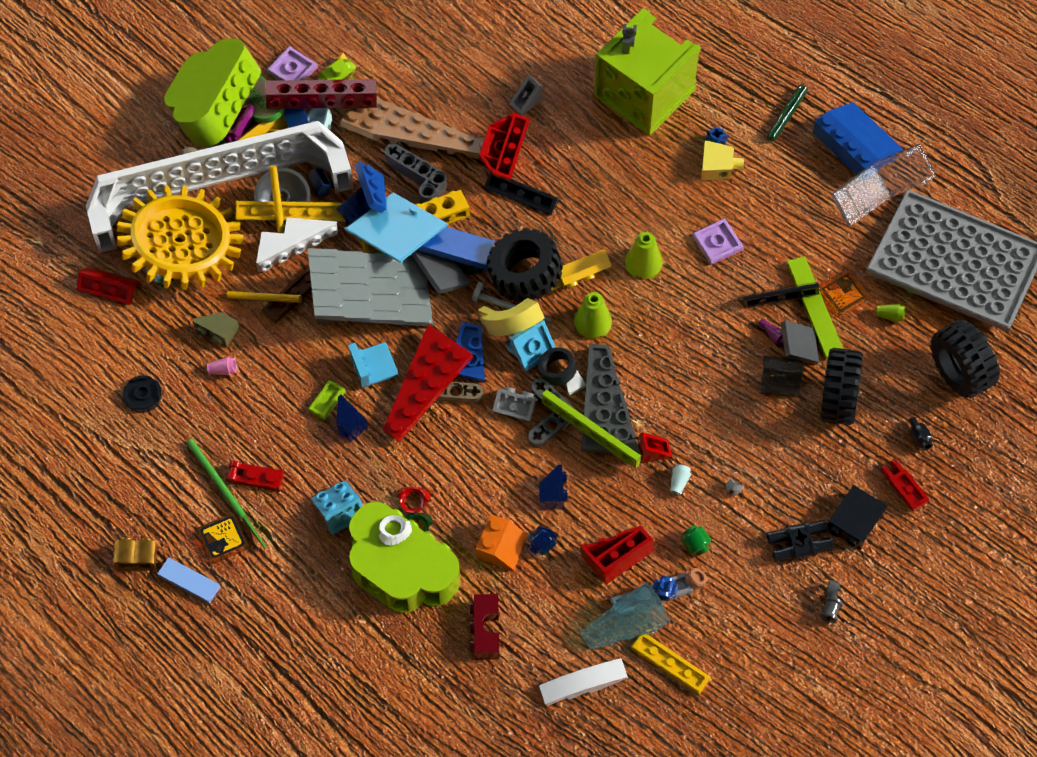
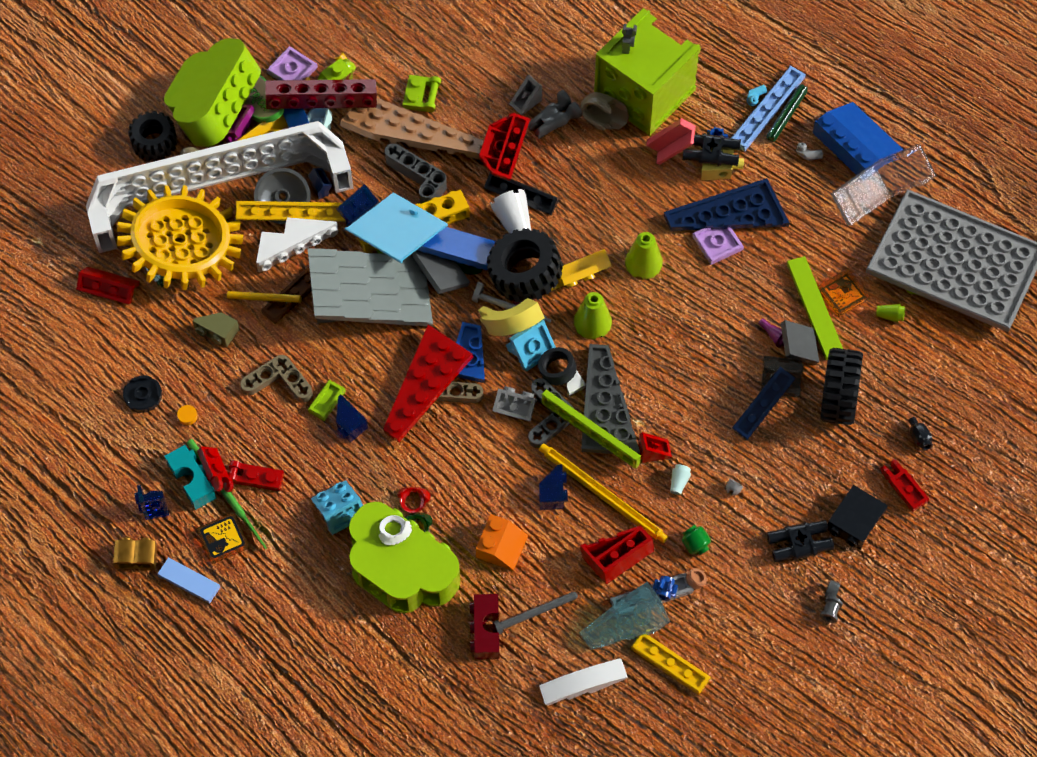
bright pink cone [207,357,237,376] -> none
yellow bar [269,165,285,234] -> none
medium azure bracket [348,342,398,388] -> none
blue wing [354,161,387,213] -> none
clear blue head [527,525,557,555] -> none
black slope [742,282,819,308] -> none
black tyre [930,320,1000,398] -> none
none -> black tyre [128,111,178,161]
none -> clear blue bracket [134,485,170,520]
none -> teal arch [164,445,216,510]
none -> light orange tile [177,405,198,425]
none -> red hinge [197,446,234,492]
none -> dark tan beam [241,355,313,402]
none -> lime plate [403,75,441,112]
none -> white cone [490,189,531,234]
none -> dark grey bar [492,592,578,635]
none -> dark grey piece [528,90,582,139]
none -> yellow piece [539,443,668,544]
none -> dark tan hair [580,92,629,130]
none -> coral panel [646,118,696,165]
none -> dark blue wing [664,178,790,231]
none -> black pin [682,133,741,167]
none -> light blue tile [731,66,806,152]
none -> dark blue tile [732,366,796,440]
none -> medium azure arm [746,84,767,106]
none -> light grey arm [796,142,823,160]

